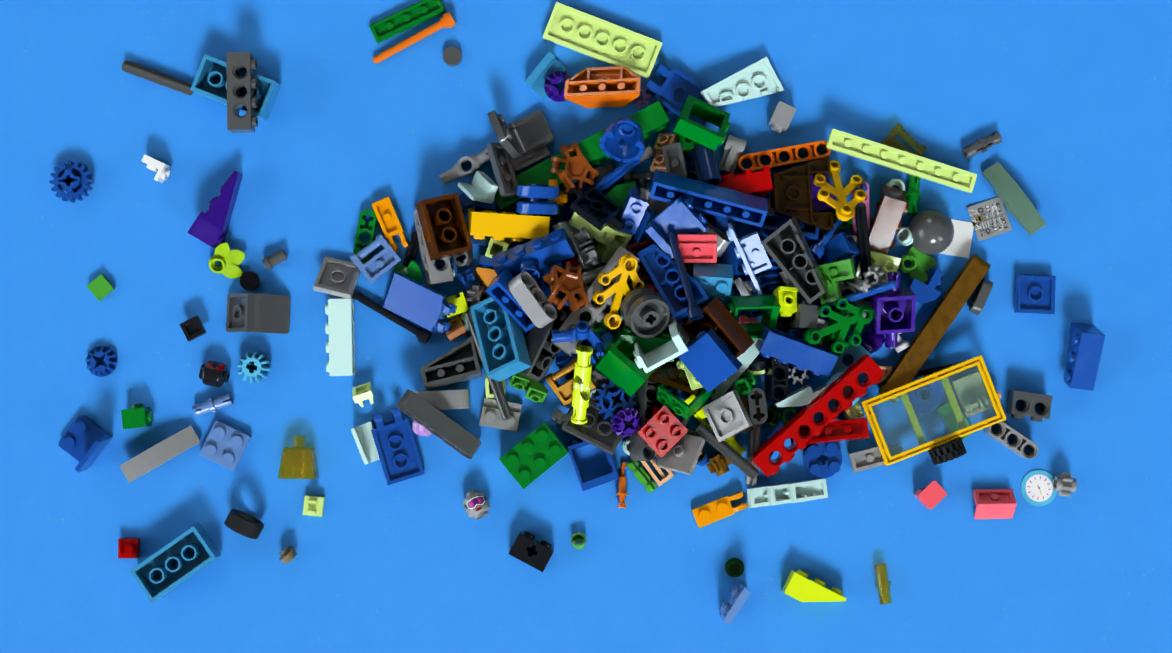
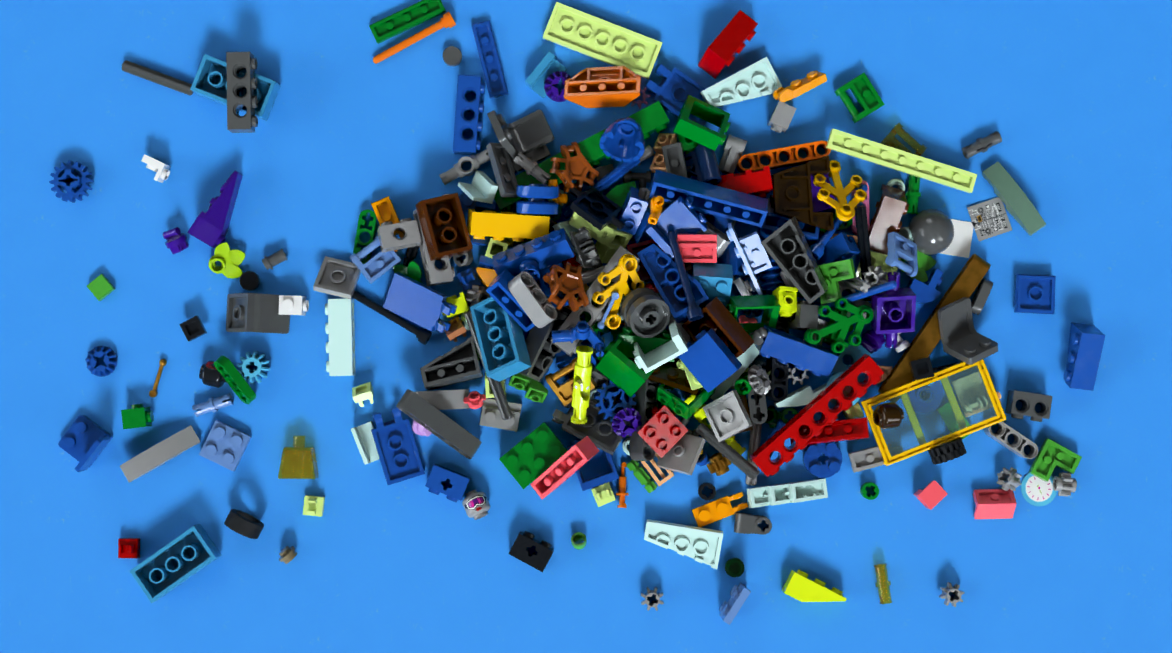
none -> pearl gold hinge [149,359,167,397]
none -> dark purple piece [163,227,189,254]
none -> green beam [214,355,256,404]
none -> white bracket [279,295,309,316]
none -> light grey brick [377,218,421,253]
none -> blue brick [425,464,471,502]
none -> blue brick [453,75,485,155]
none -> coral plate [463,391,486,409]
none -> blue tile [471,20,508,99]
none -> light grey pin [514,152,551,184]
none -> coral brick [530,436,600,499]
none -> yellowish green tile [591,482,616,507]
none -> medium blue hinge [597,291,619,329]
none -> light grey gear [641,587,664,611]
none -> light aqua wing [644,519,723,570]
none -> light orange arm [648,195,664,225]
none -> red wedge [698,10,758,79]
none -> black bush [698,483,716,500]
none -> dark grey piece [734,512,772,535]
none -> light grey gear [748,365,771,395]
none -> dark grey arm [749,327,768,346]
none -> light orange hinge [773,71,827,103]
none -> green plate [834,73,885,123]
none -> green bush [860,482,879,500]
none -> dark brown head [873,402,904,429]
none -> medium blue plate [885,231,918,277]
none -> black tile [909,357,934,381]
none -> dark grey piece [938,297,998,365]
none -> light grey gear [939,582,965,607]
none -> light grey gear [996,467,1022,491]
none -> bright green plate [1029,438,1082,482]

